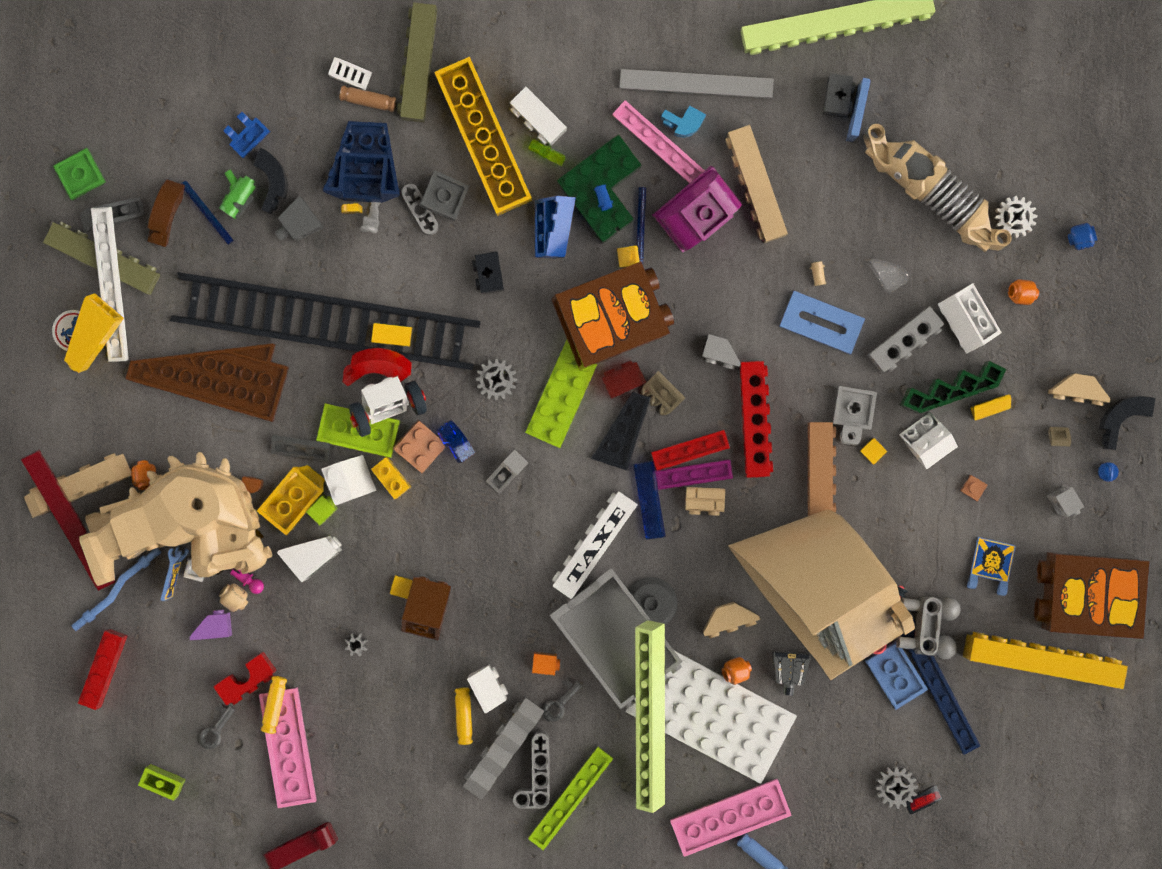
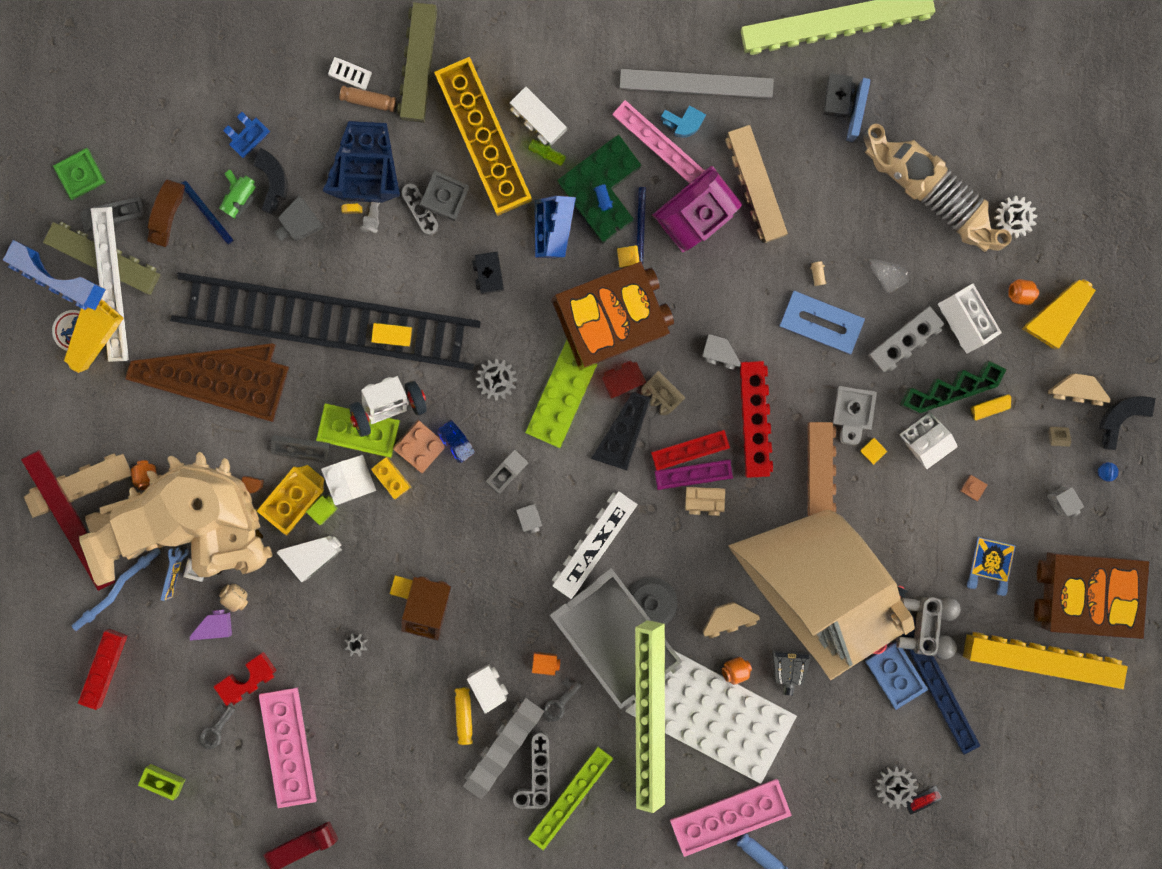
dark pink pin [230,568,264,594] -> none
yellow axle [261,676,287,734] -> none
red arch [342,348,412,386] -> none
clear blue tile [633,461,666,540] -> none
blue head [1068,223,1098,250] -> none
none -> arch [3,240,106,310]
none -> light grey brick [517,504,542,534]
none -> yellow slope [1022,279,1096,350]

